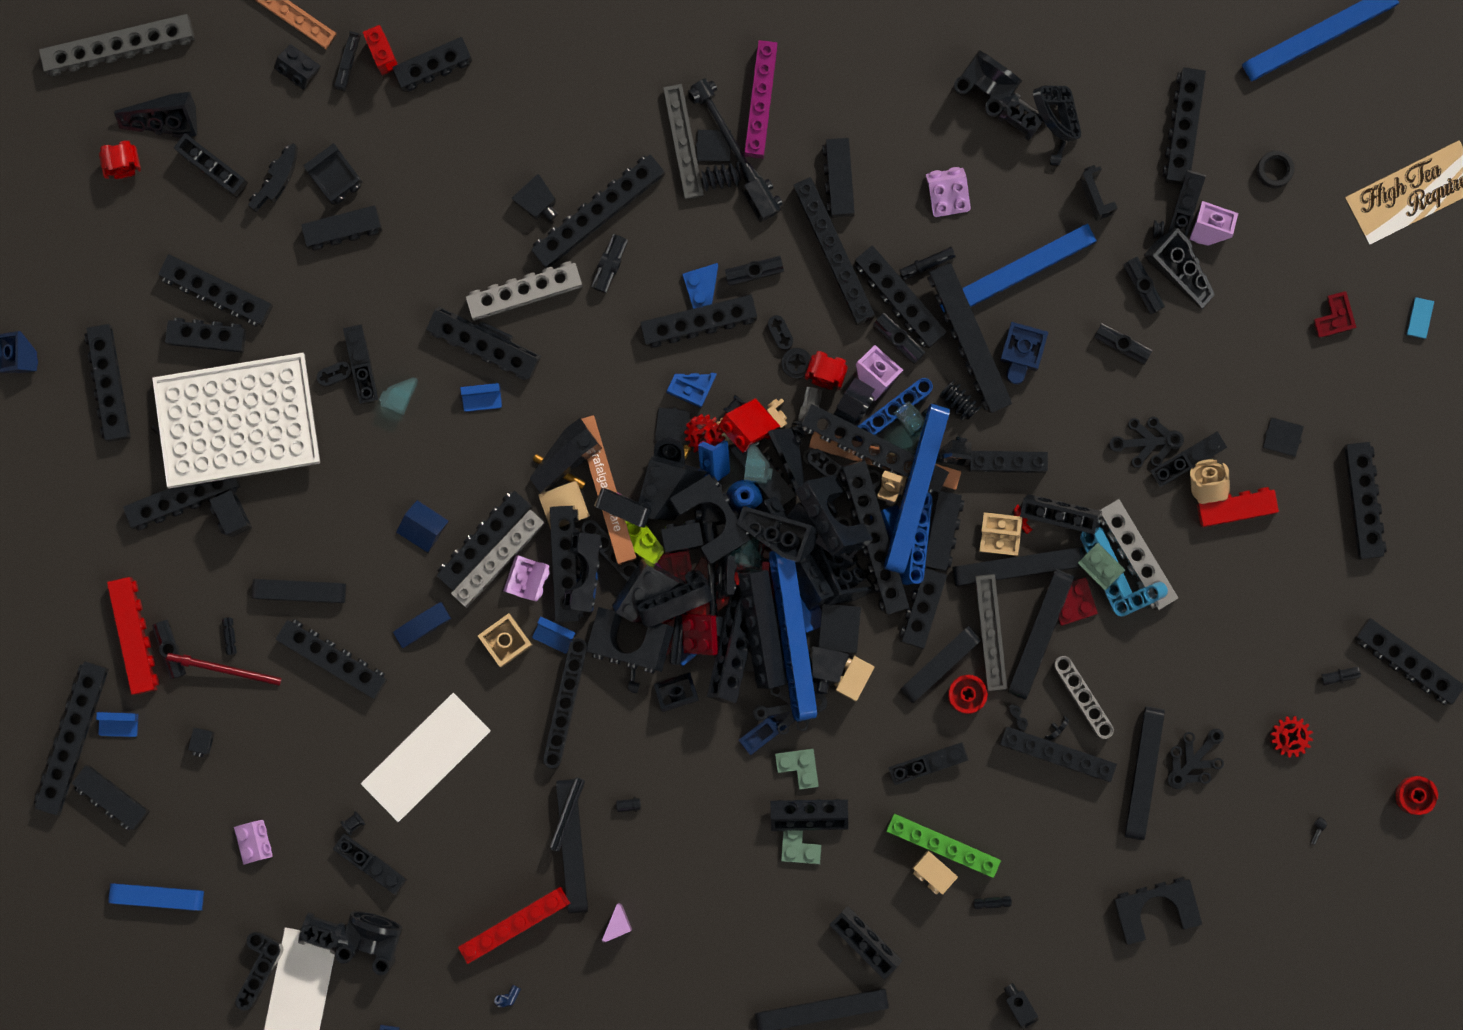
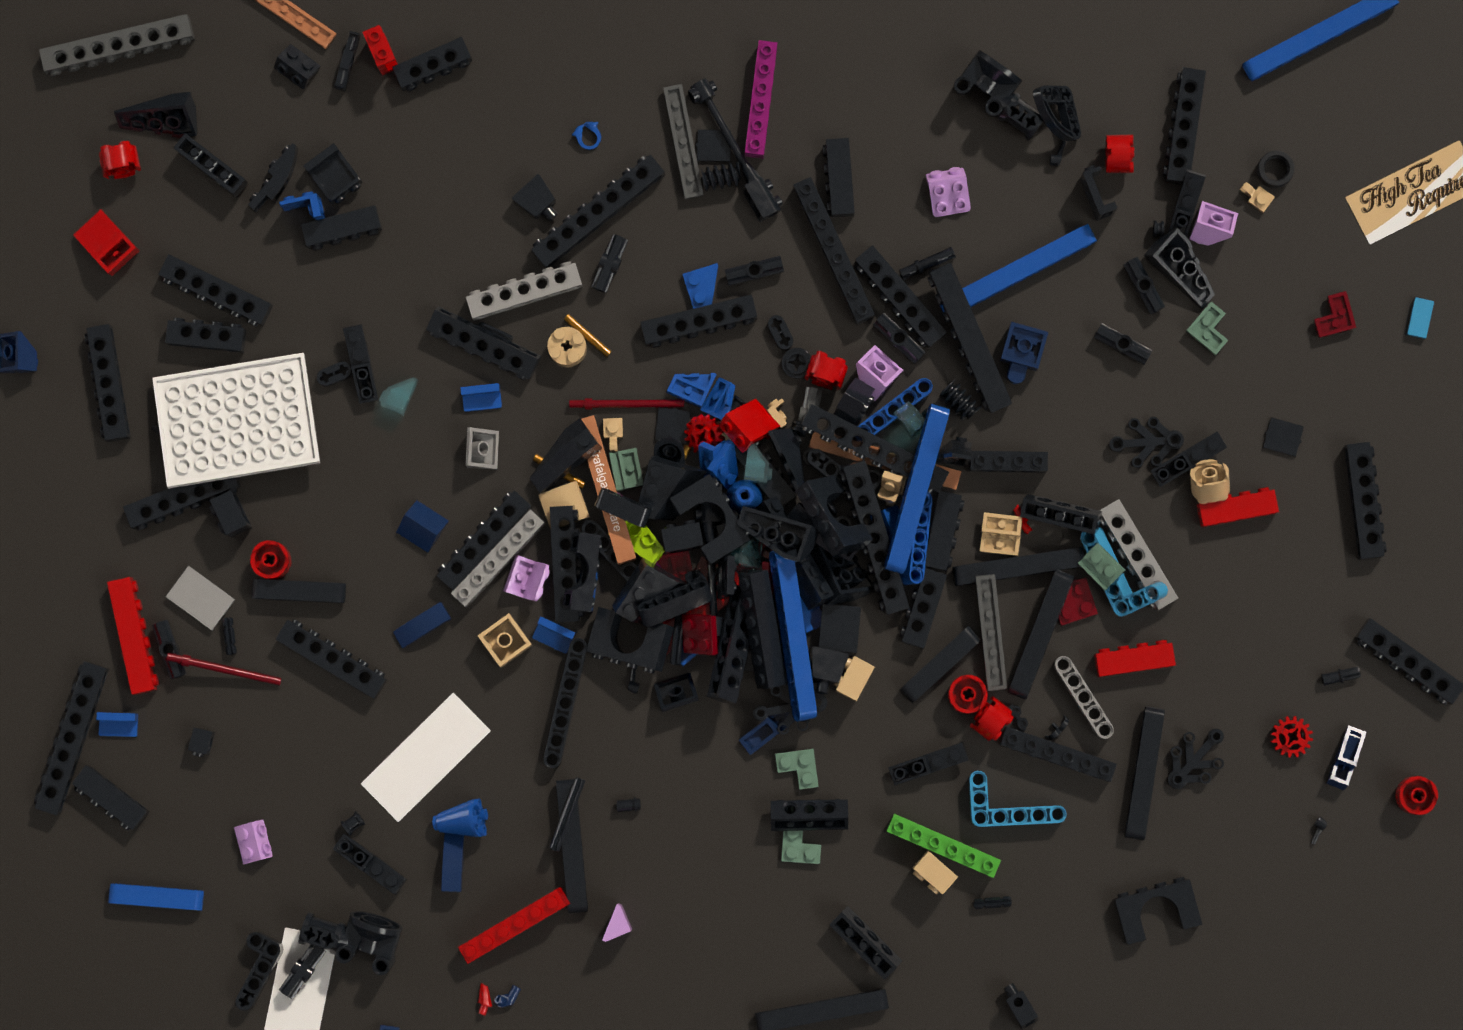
none -> red slope [73,210,140,276]
none -> light grey tile [166,566,235,631]
none -> red brick [250,540,292,580]
none -> blue bracket [279,192,325,220]
none -> black piece [279,944,327,999]
none -> blue cone [432,798,488,837]
none -> dark blue slope [441,833,464,892]
none -> light grey slope [466,427,499,469]
none -> red bar [478,983,492,1015]
none -> tan brick [547,327,587,368]
none -> pearl gold bar [564,314,612,357]
none -> dark red bar [569,398,684,410]
none -> blue piece [572,122,601,150]
none -> tan plate [603,418,623,452]
none -> sand green plate [609,448,643,491]
none -> blue wing [700,377,735,421]
none -> blue wing [707,439,738,490]
none -> dark azure beam [969,771,1067,827]
none -> red brick [970,696,1014,741]
none -> red brick [1094,640,1176,677]
none -> red brick [1105,135,1134,173]
none -> sand green plate [1186,302,1228,355]
none -> tan plate [1240,182,1275,213]
none -> dark blue slope [1326,725,1366,790]

